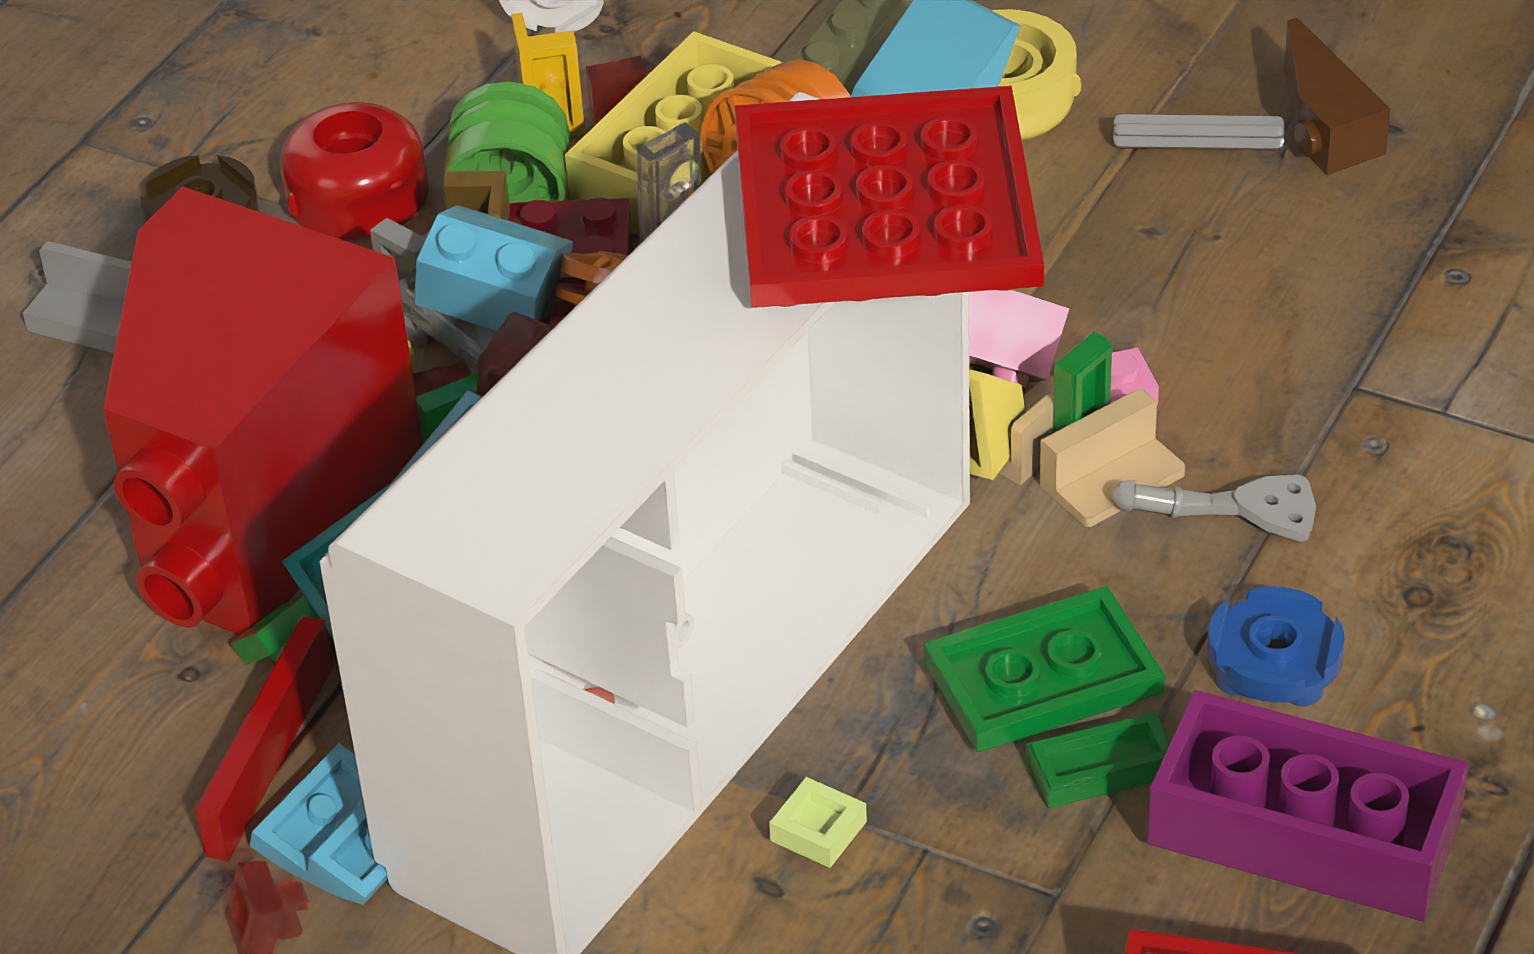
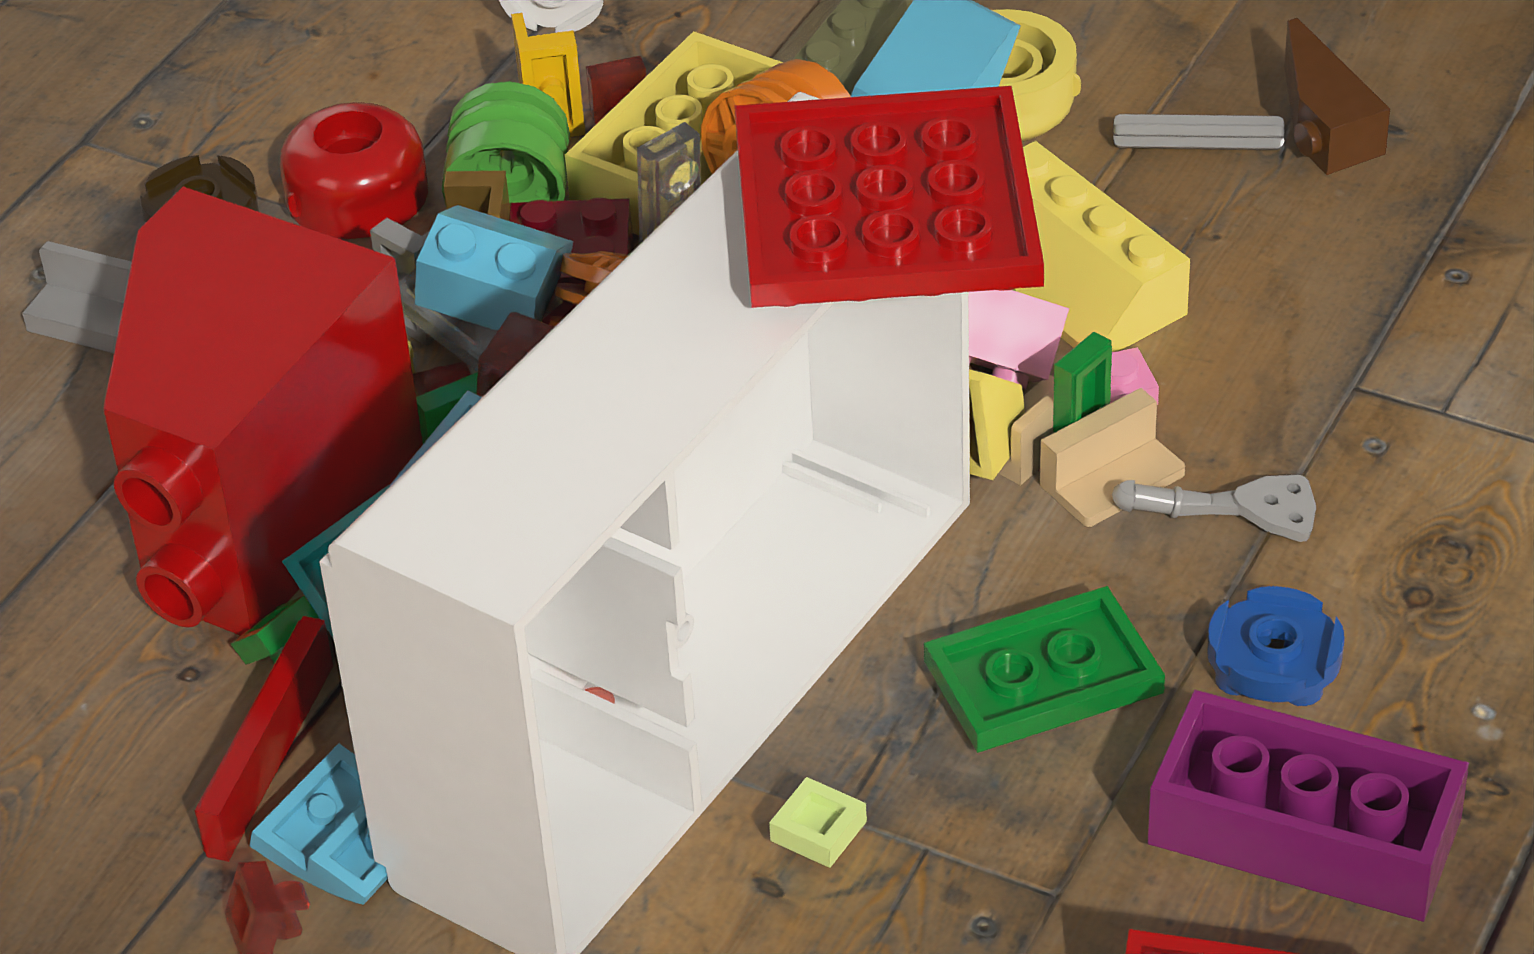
green tile [1026,712,1171,809] -> none
none -> light yellow slope [1013,141,1190,352]

